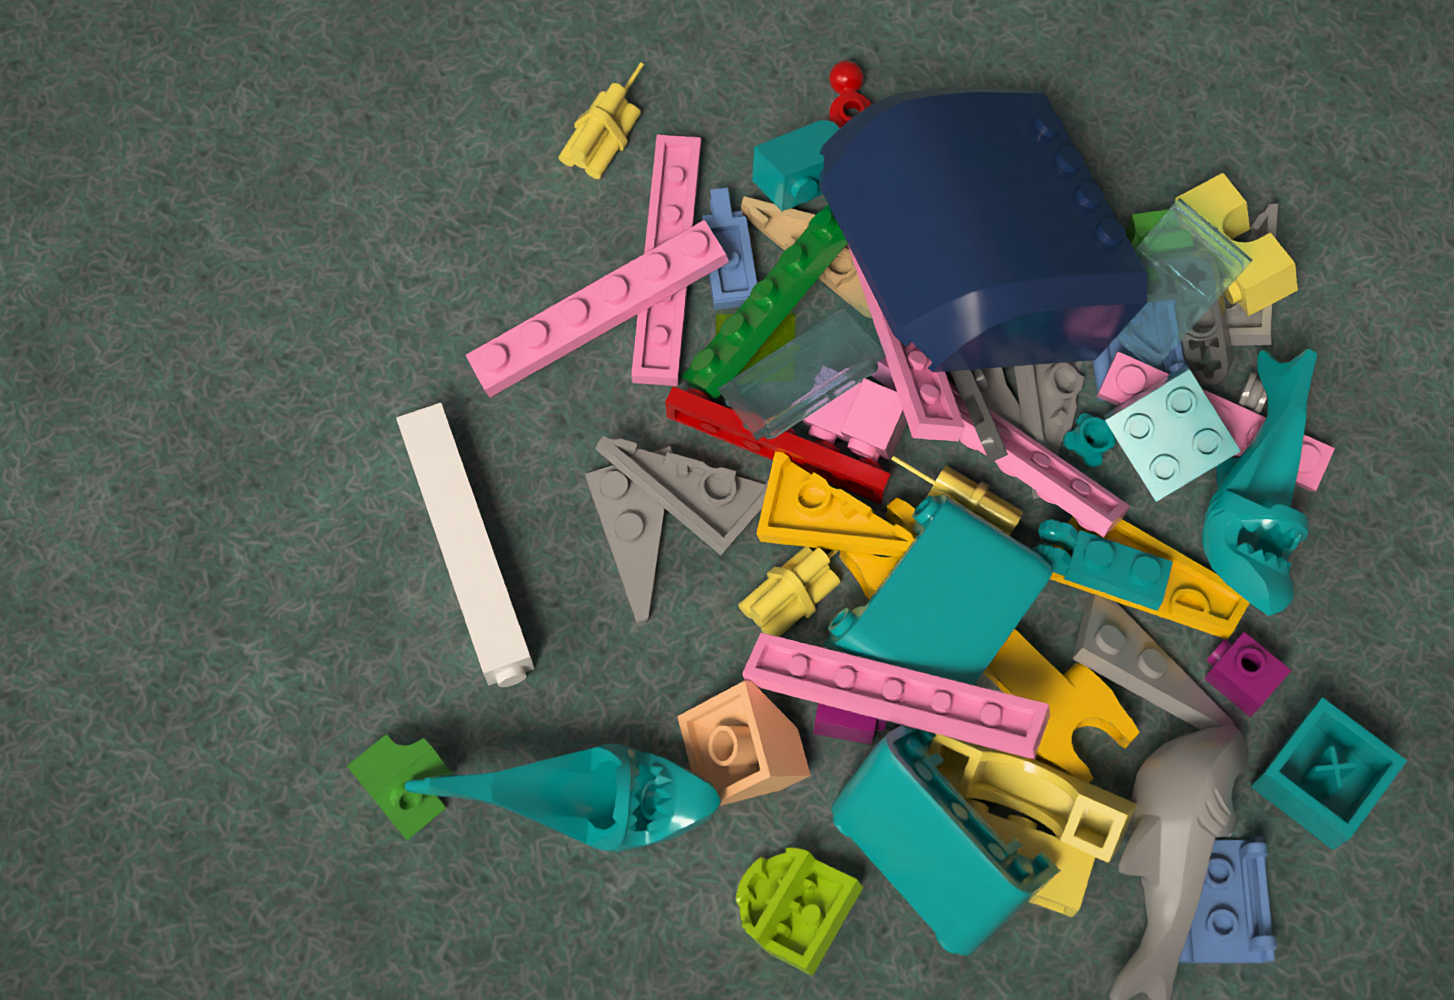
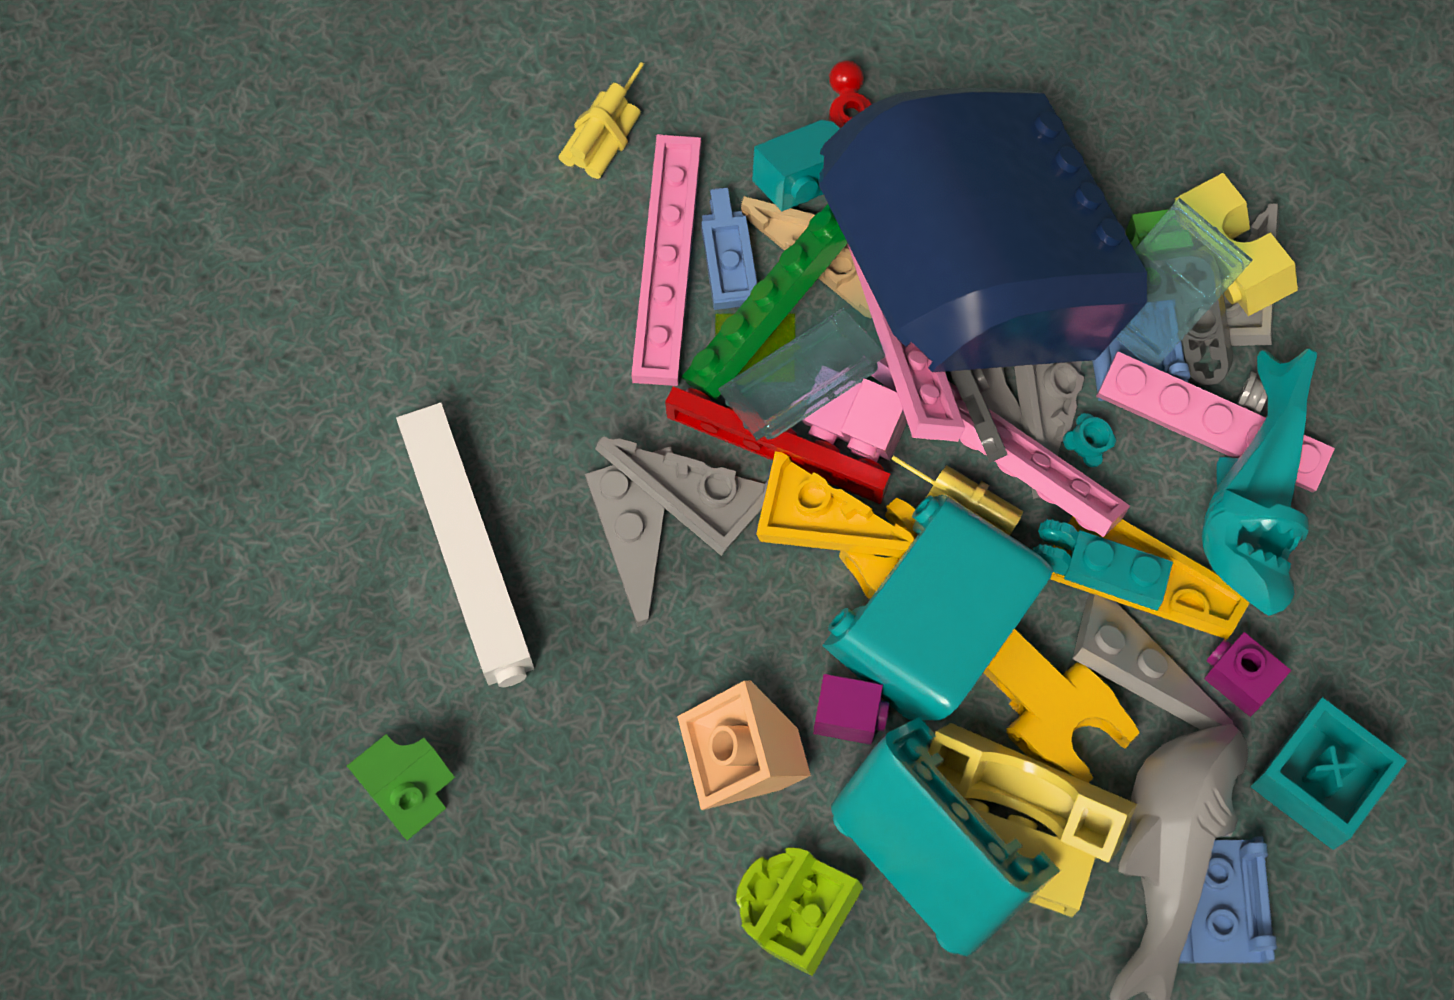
teal piece [404,743,722,853] -> none
bright pink plate [466,220,729,398] -> none
light yellow piece [738,547,841,637] -> none
bright pink plate [742,633,1050,759] -> none
brick [1103,365,1241,502] -> none

